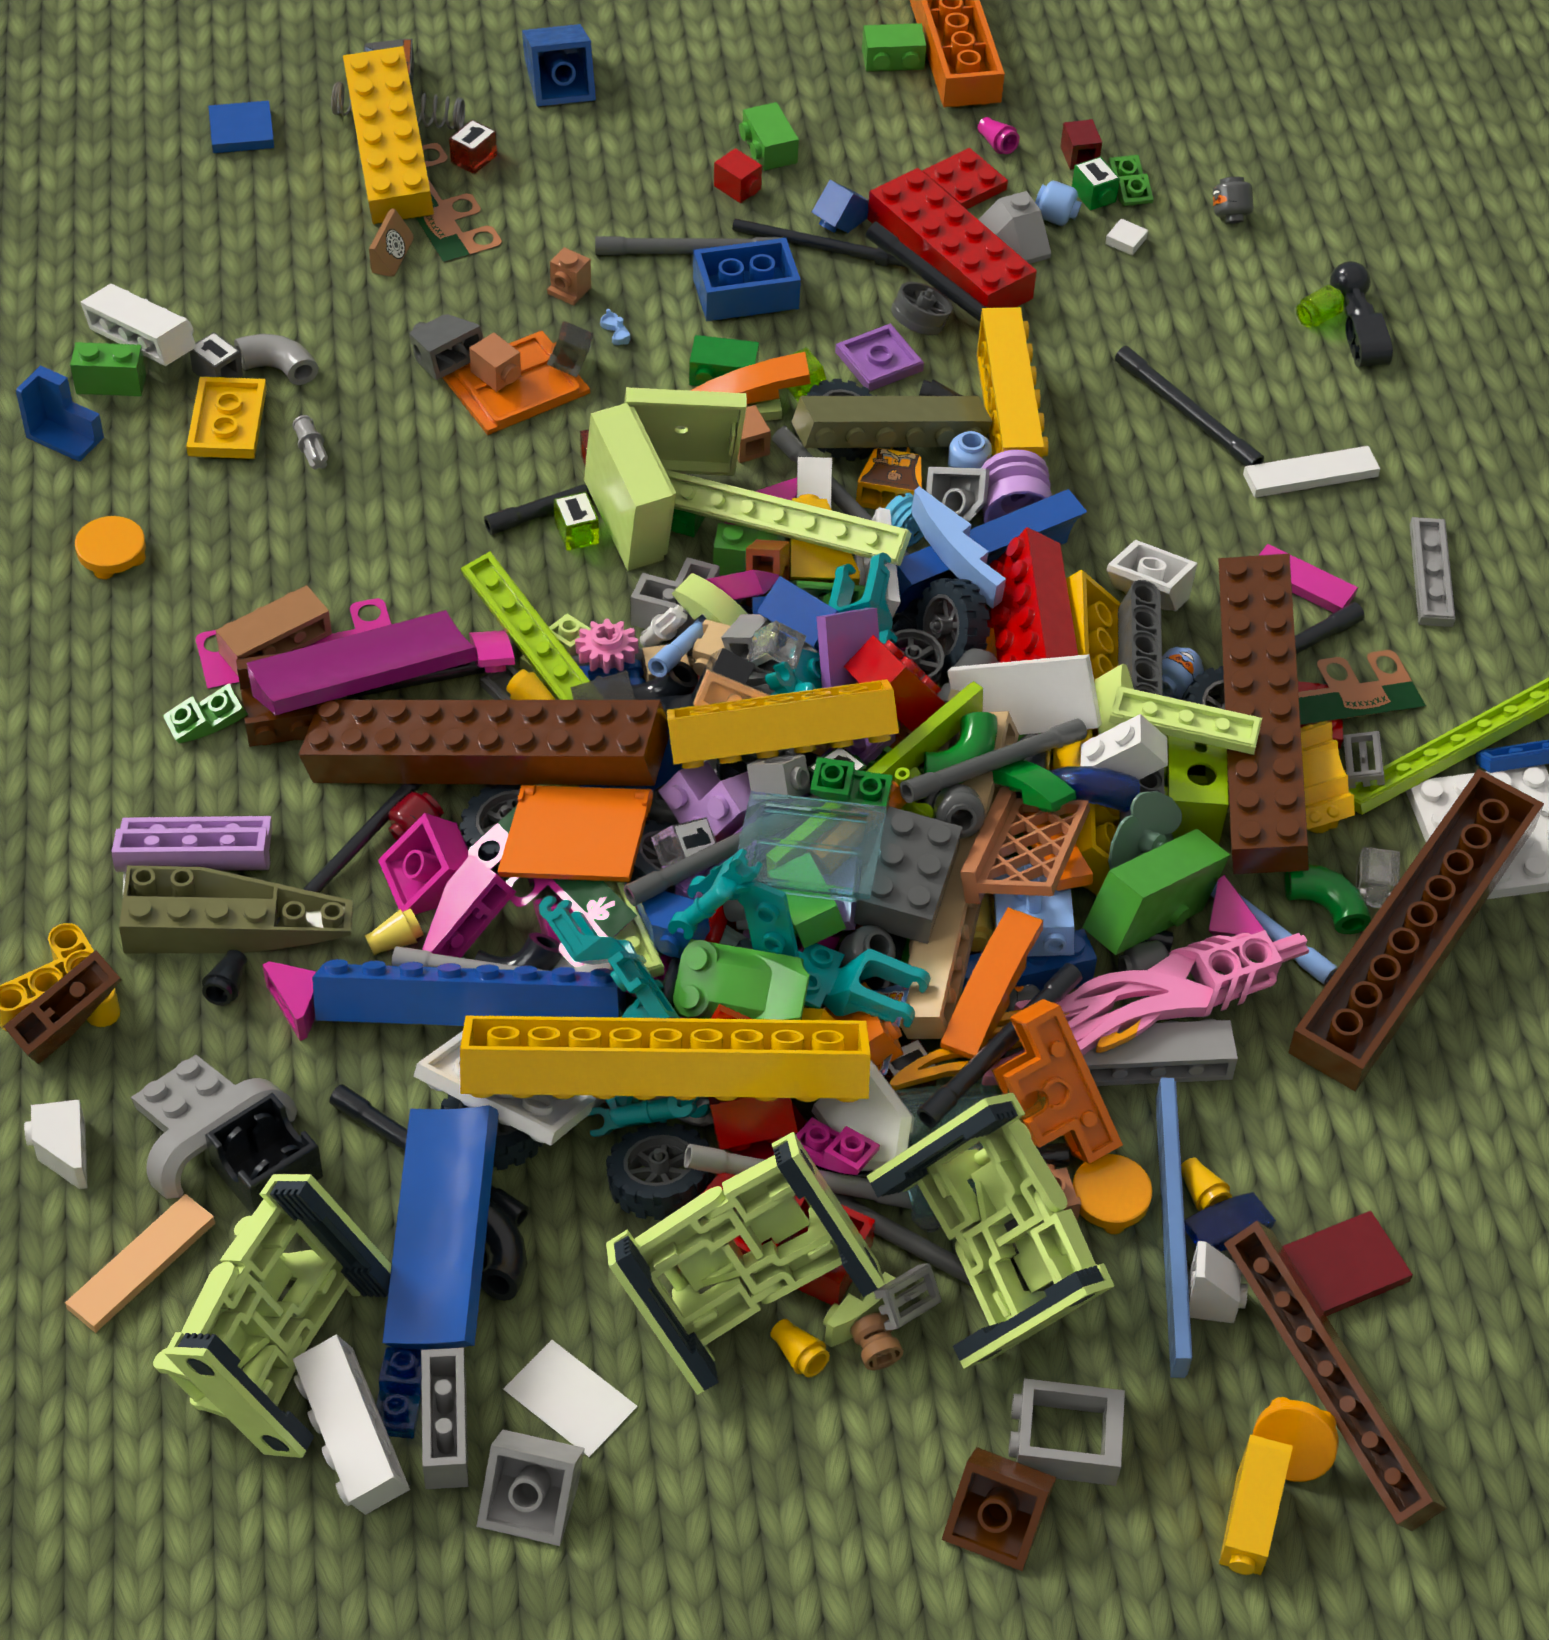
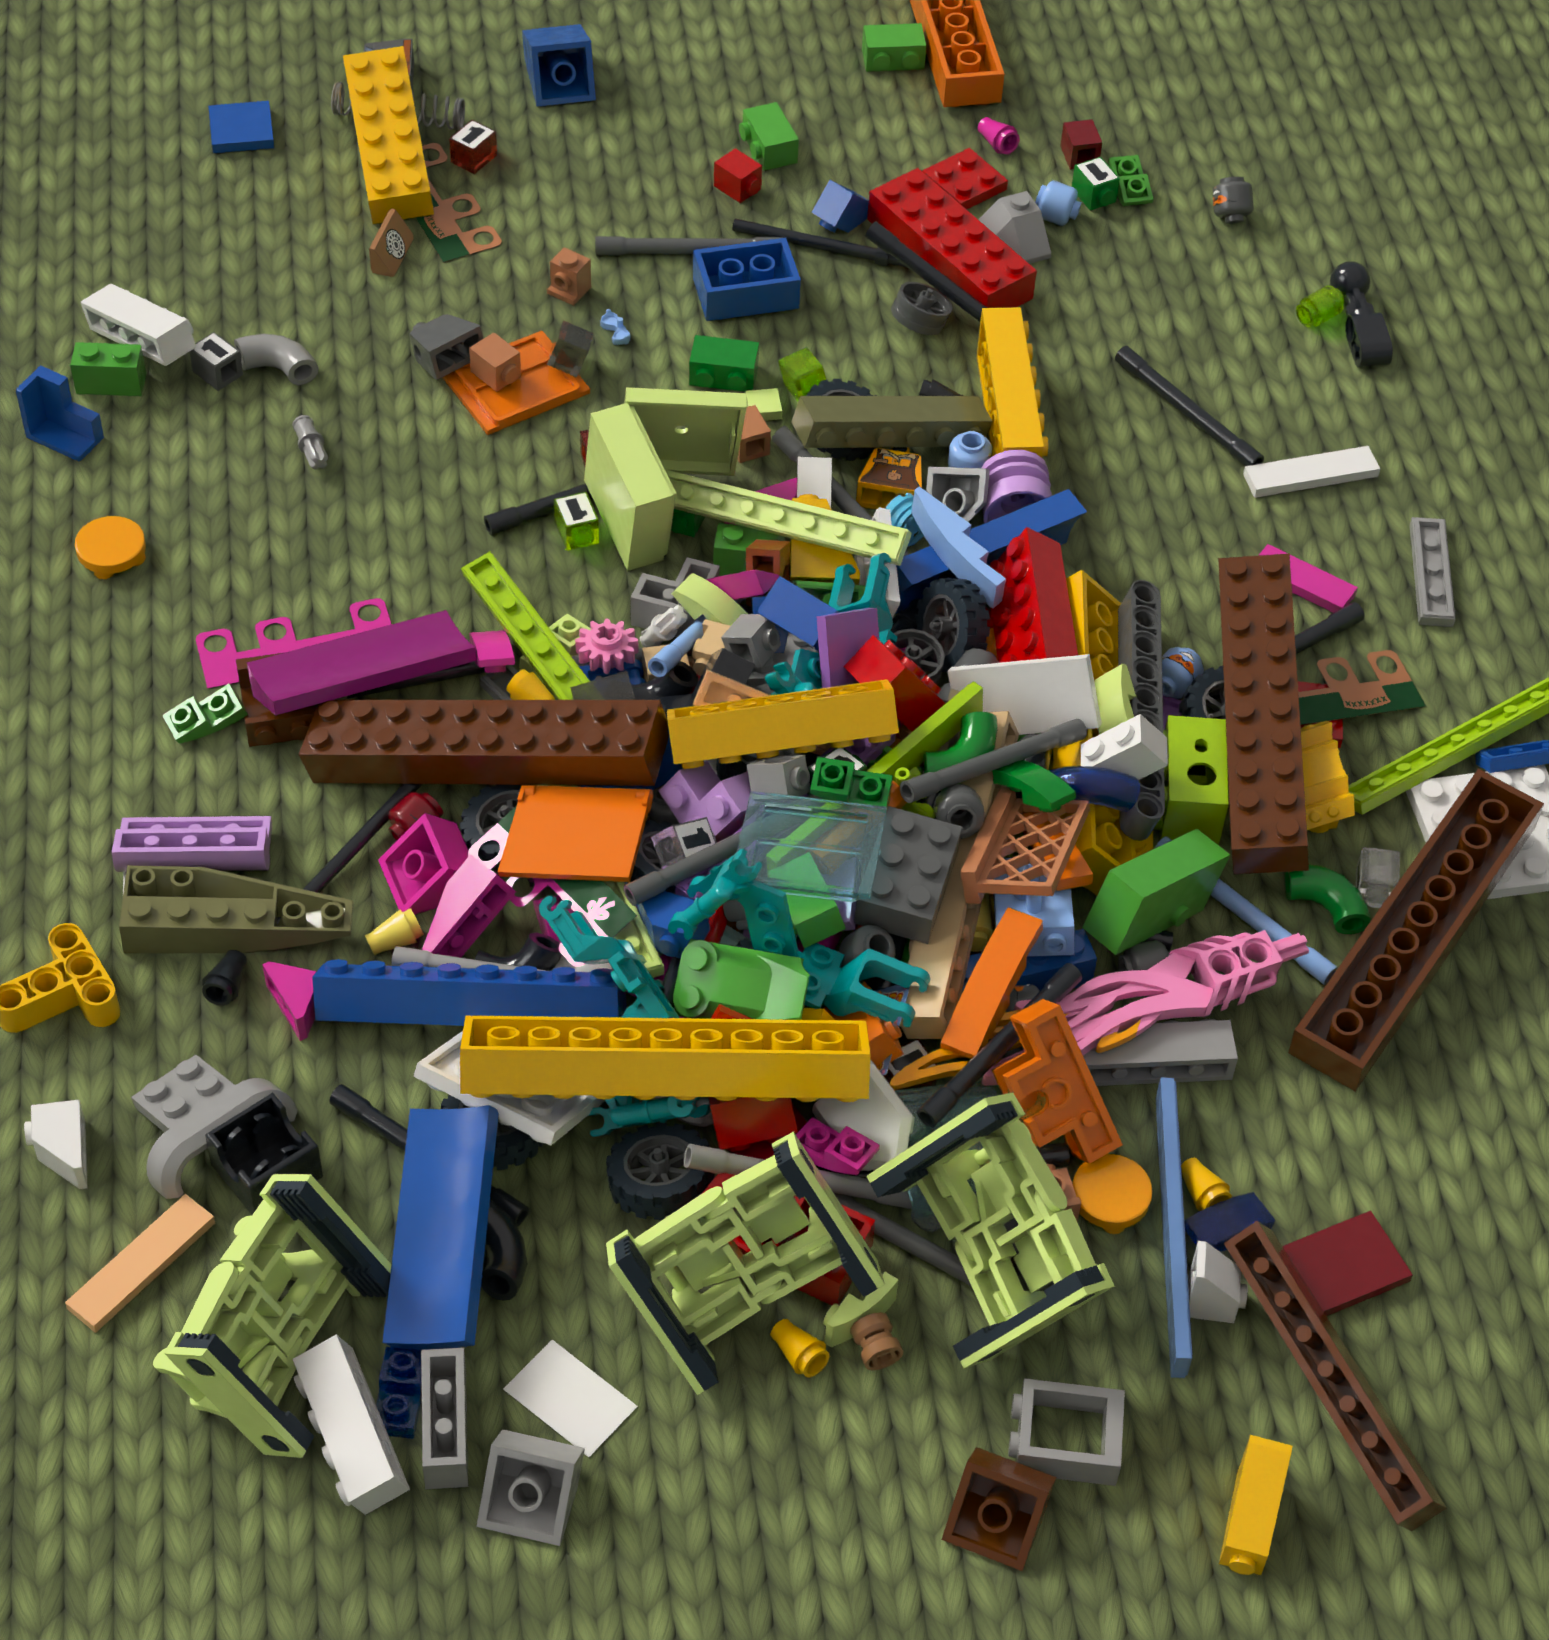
reddish brown slope [3,950,122,1065] -> none
yellow plate [186,377,267,459] -> none
medium nougat brick [215,585,332,676] -> none
orange slope [690,352,811,404] -> none
clear brick [746,621,806,674] -> none
medium lavender tile [835,323,924,391] -> none
light grey tile [874,1263,942,1331] -> none
white tile [1105,219,1148,255] -> none
white slope [1106,540,1198,611] -> none
sand green piece [1108,791,1182,870] -> none
yellowish green tile [1109,686,1262,755] -> none
dark pink slope [1209,875,1273,942] -> none
light orange tile [1252,1397,1339,1482] -> none
light grey tile [1343,731,1385,789] -> none

